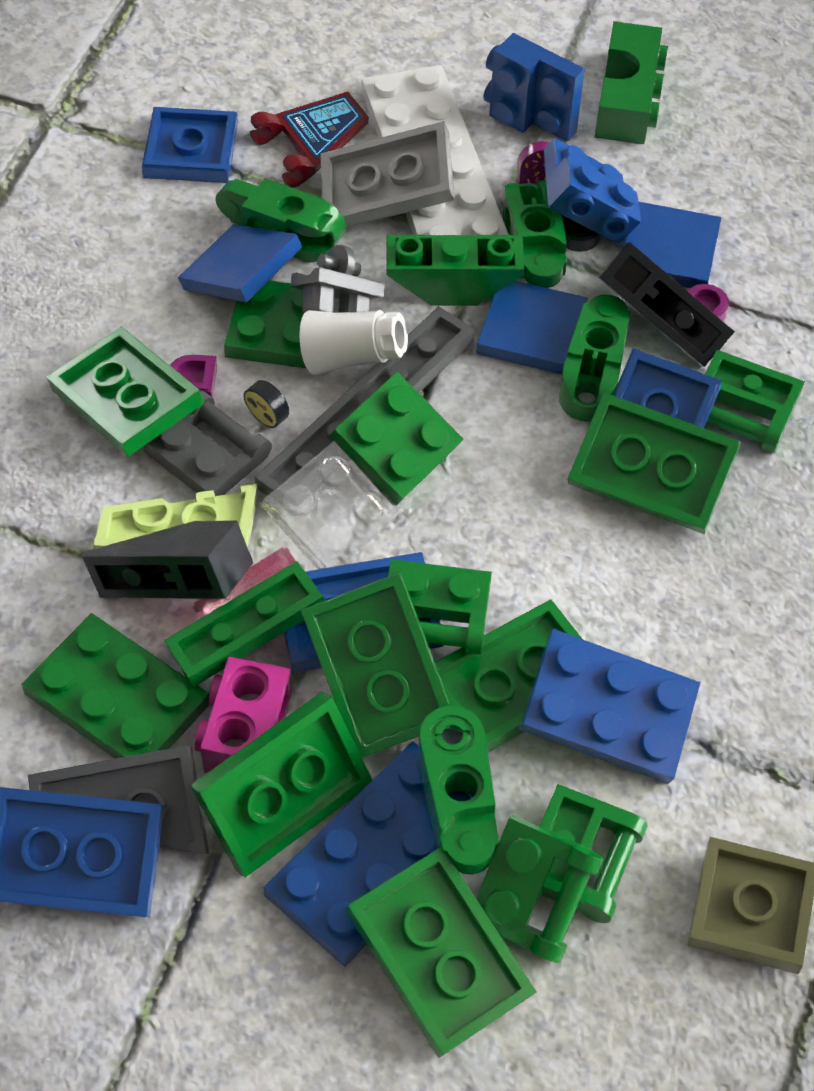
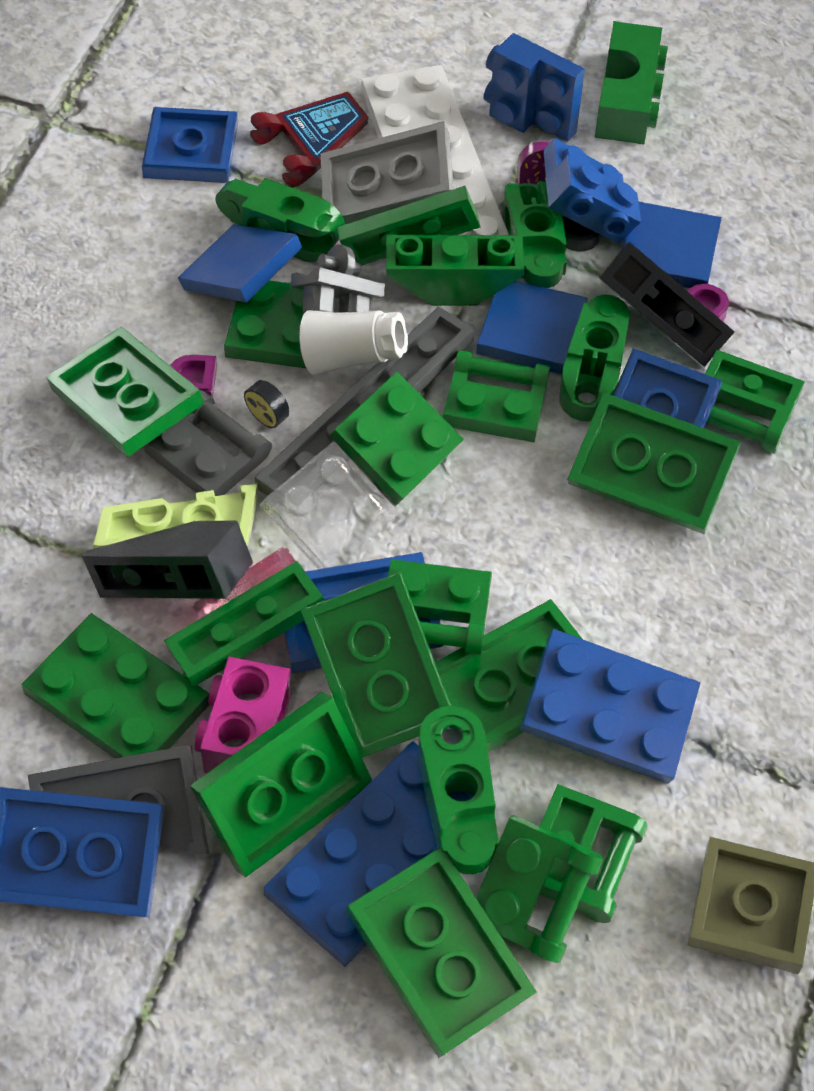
none -> green plate [338,186,481,266]
none -> green plate [443,350,550,443]

